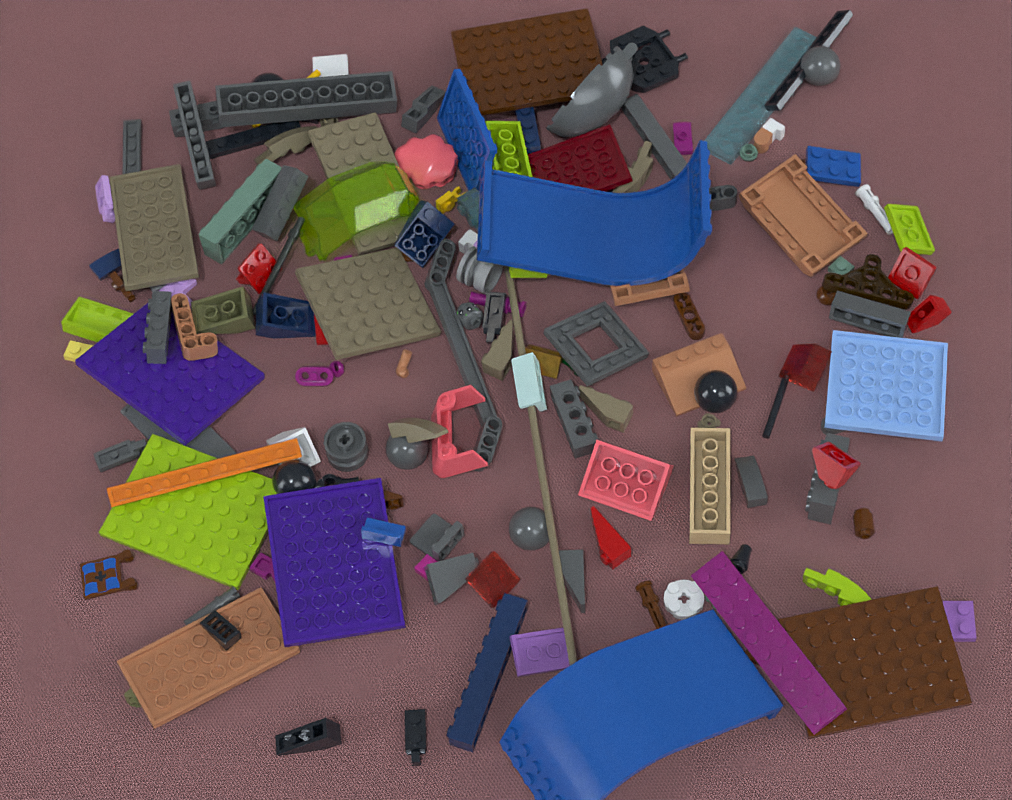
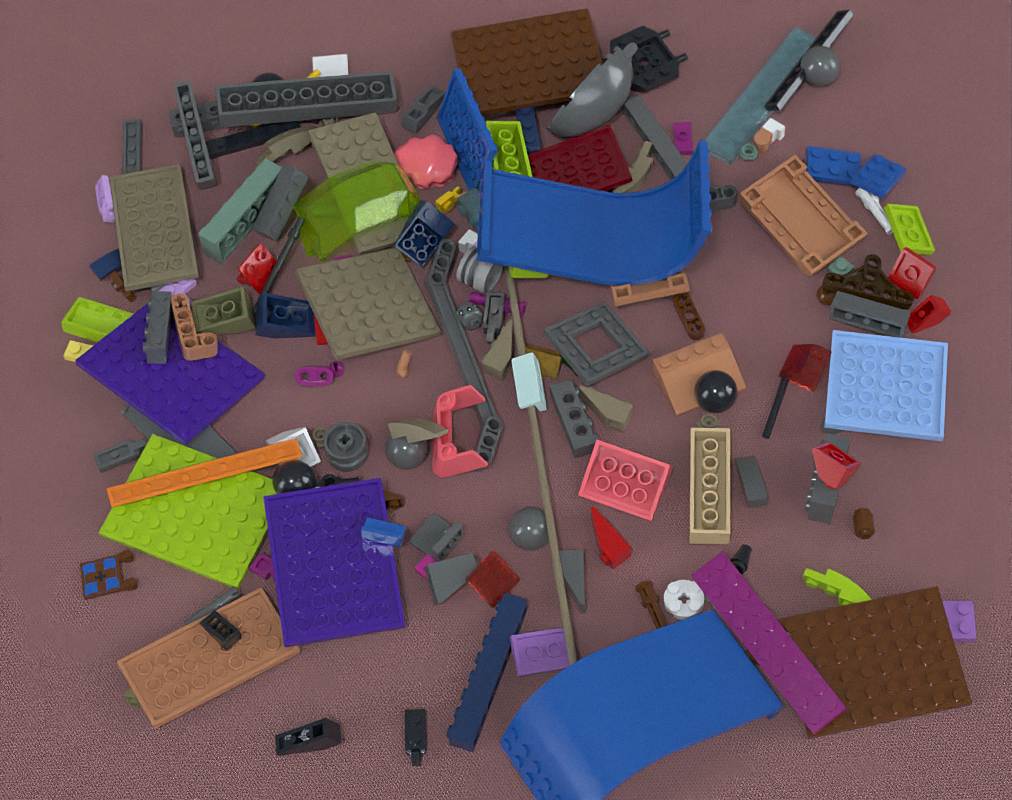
none -> dark tan plate [310,427,327,448]
none -> blue plate [850,154,907,198]

